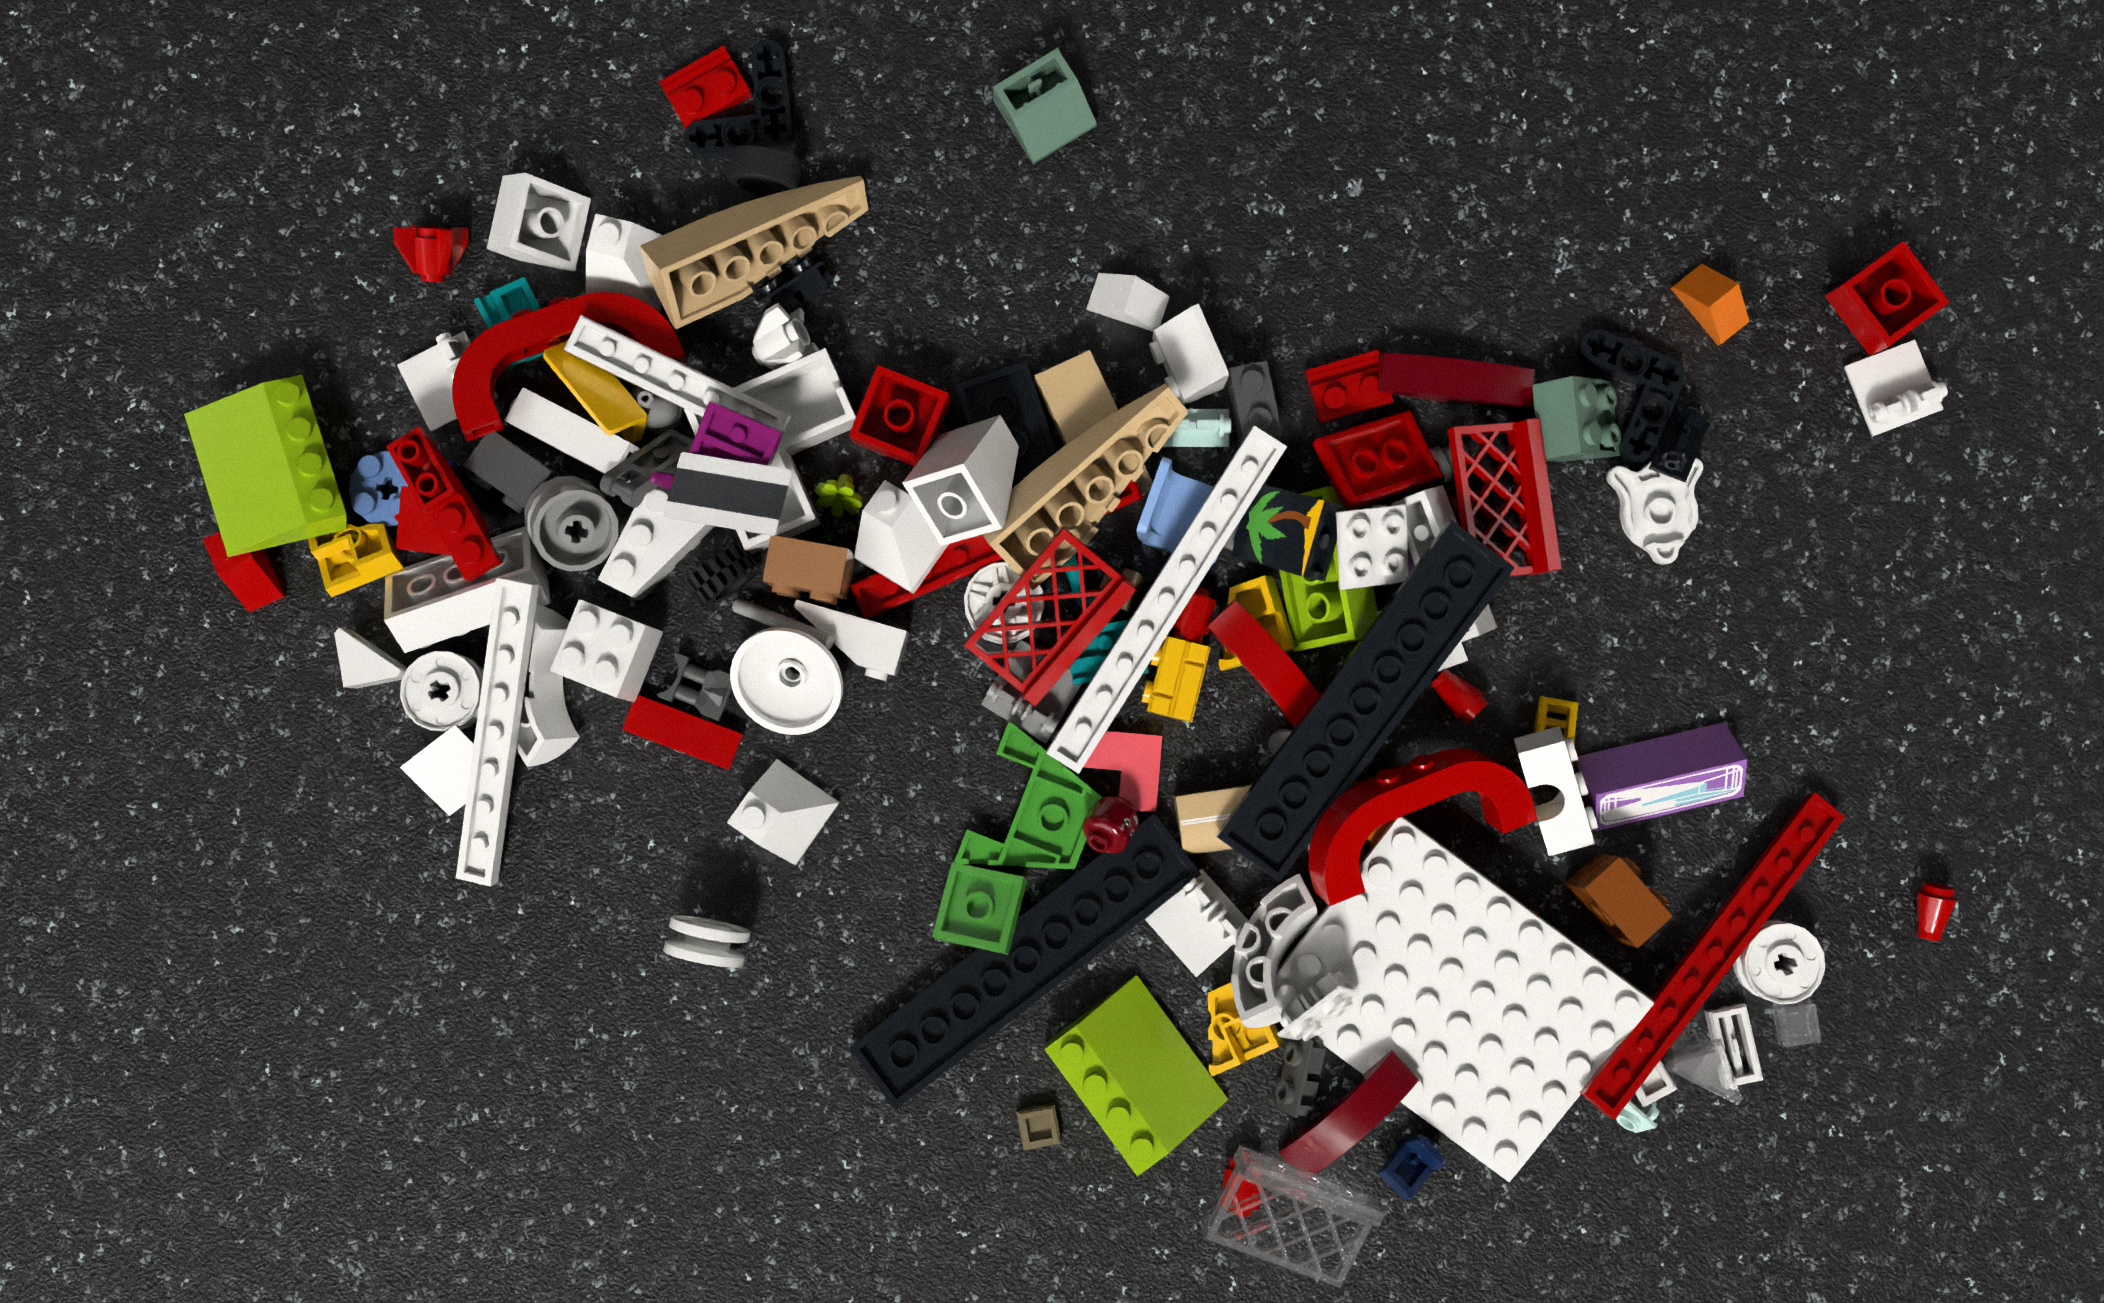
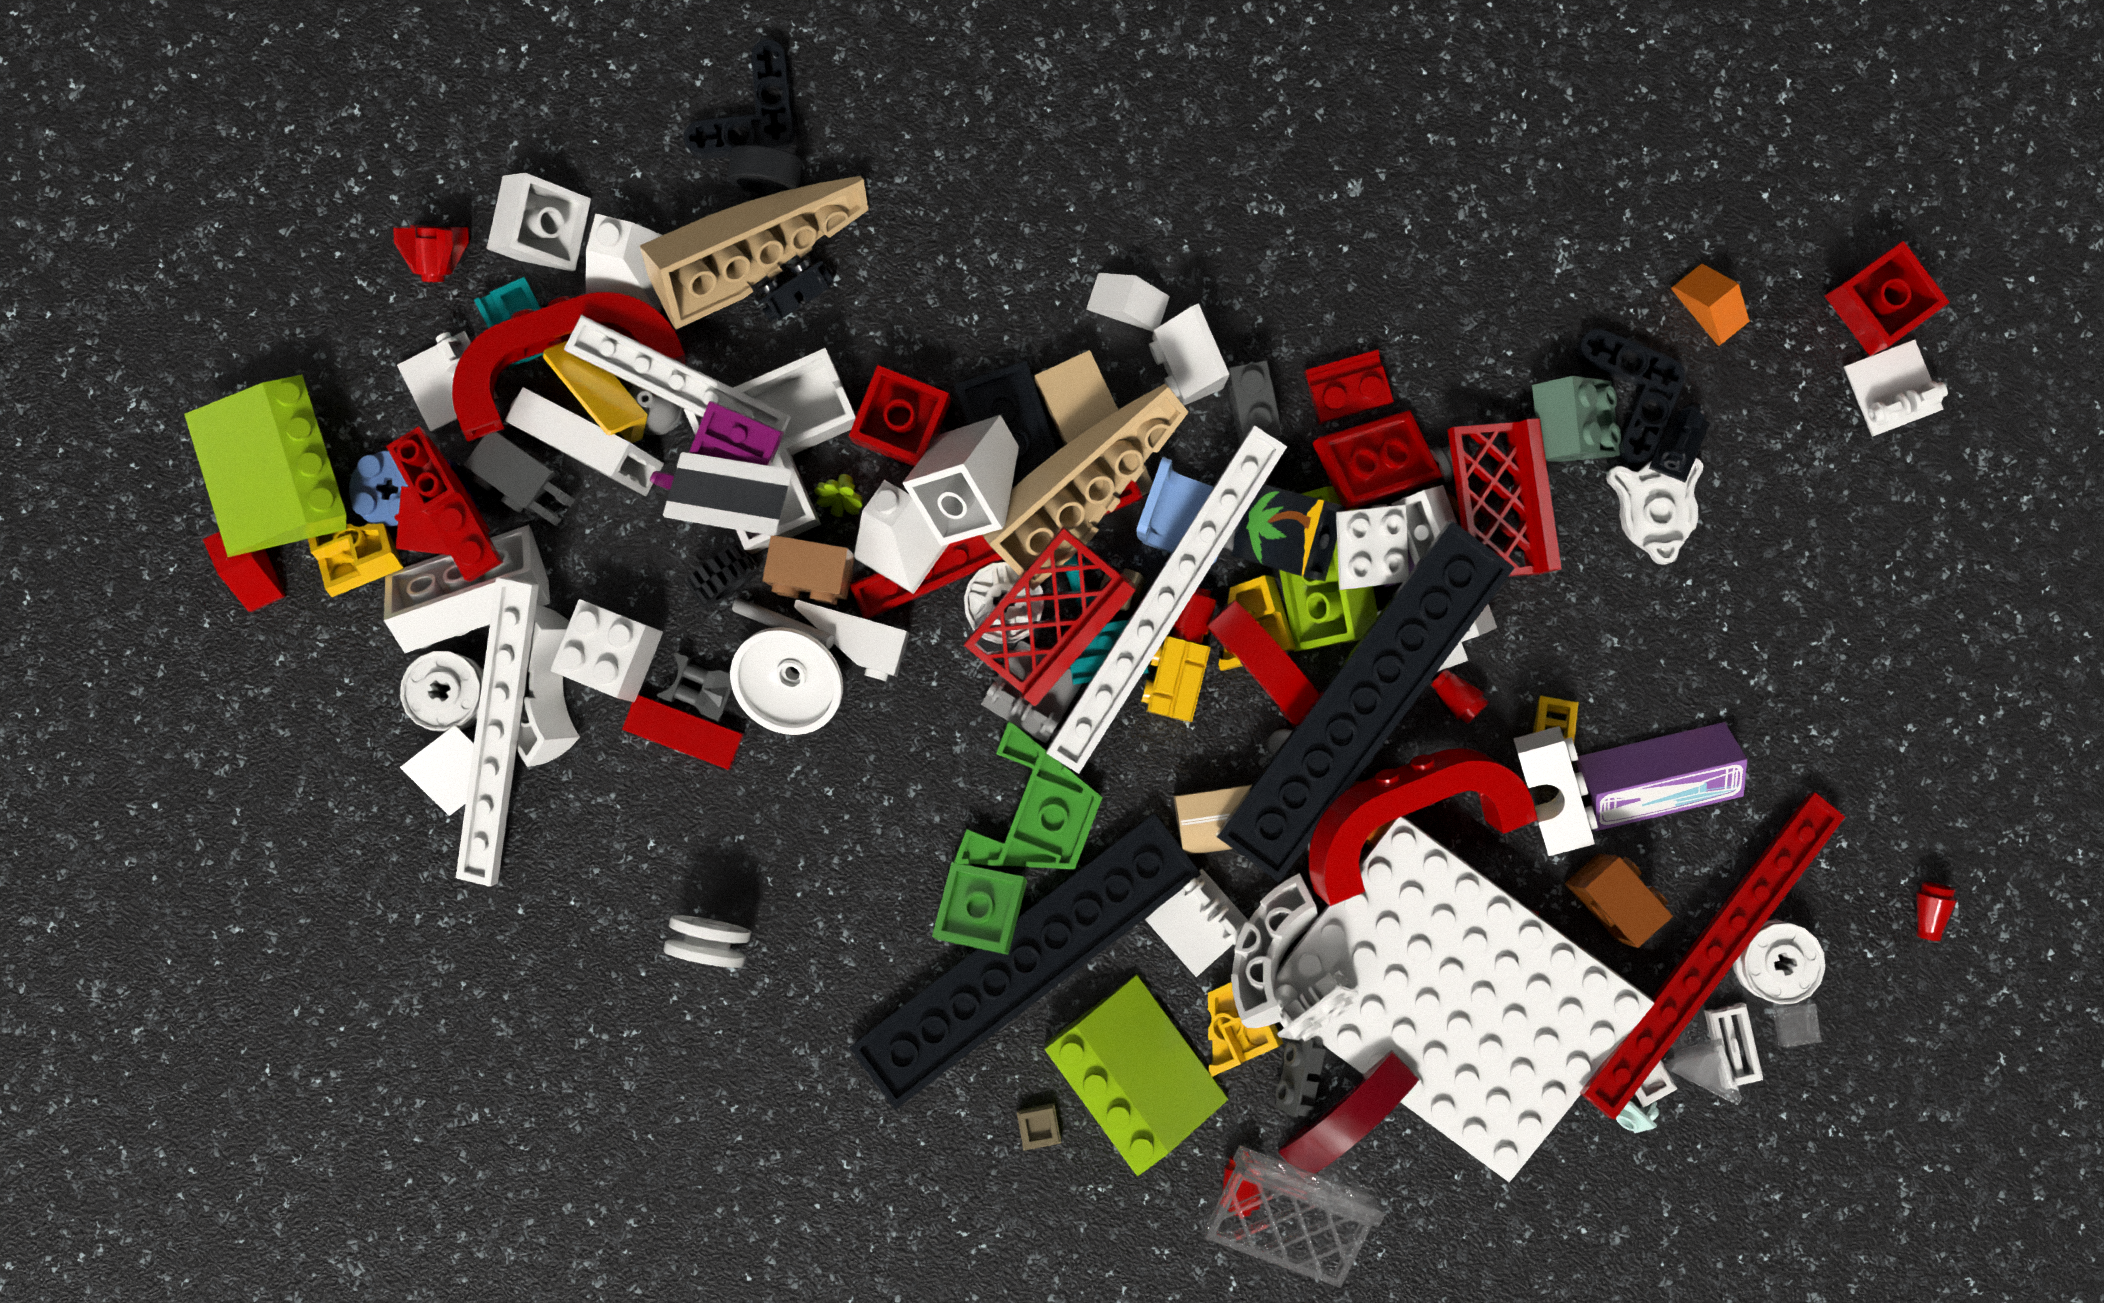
white slope [334,628,407,688] -> none
light grey wheel [524,476,618,571] -> none
white wedge [598,486,715,600] -> none
dark grey plate [600,428,694,508] -> none
red plate [659,45,753,128] -> none
white slope [727,759,840,865] -> none
white brick [752,303,819,370] -> none
sand green slope [992,48,1097,165] -> none
dark red head [1082,796,1139,854] -> none
coral tile [1084,731,1162,812] -> none
light aqua hinge [1162,409,1231,447] -> none
dark blue bracket [1377,1134,1447,1201] -> none
dark red slope [1378,353,1535,409] -> none

